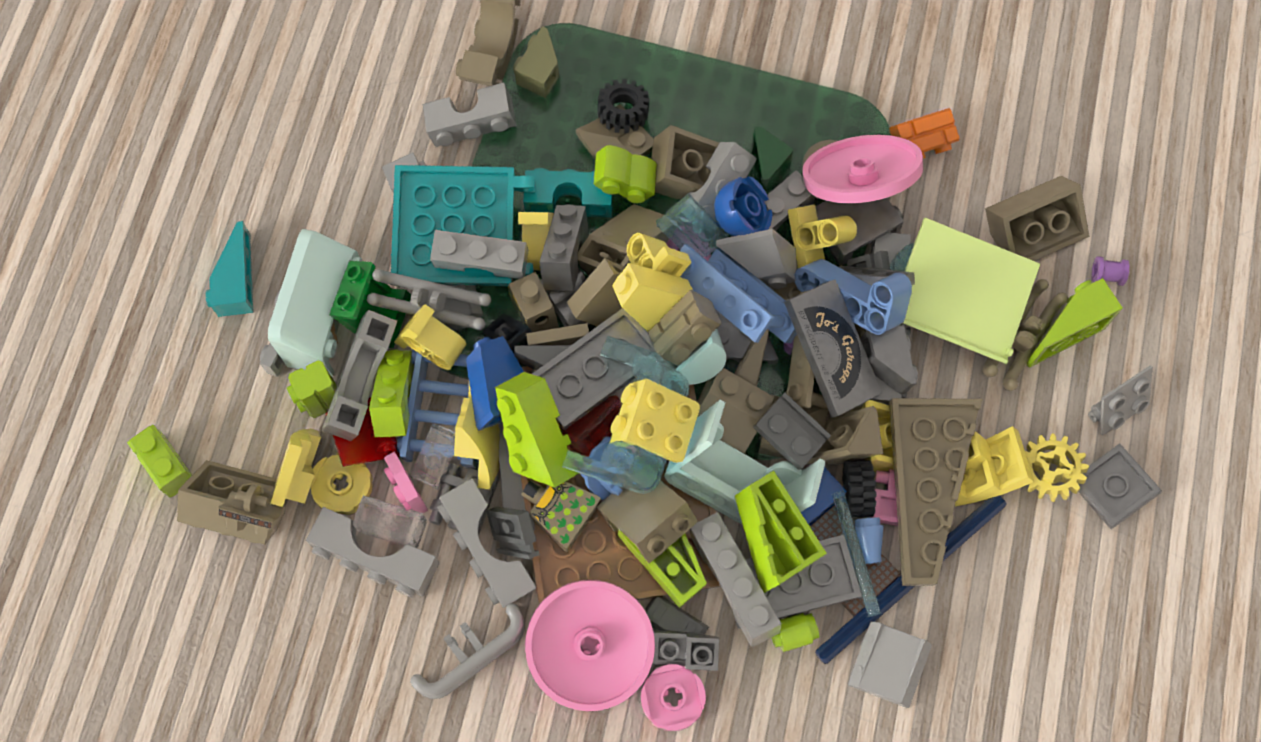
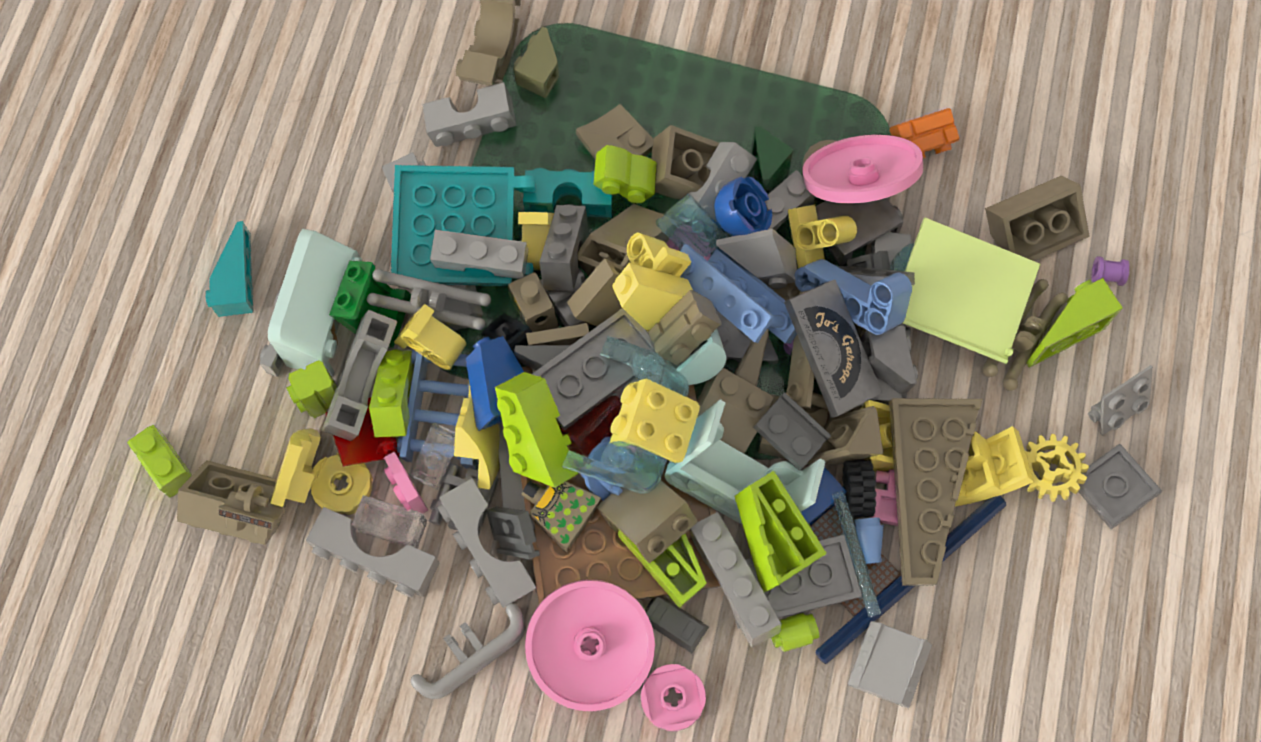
black tyre [597,79,650,134] -> none
flat silver slope [653,629,719,671] -> none

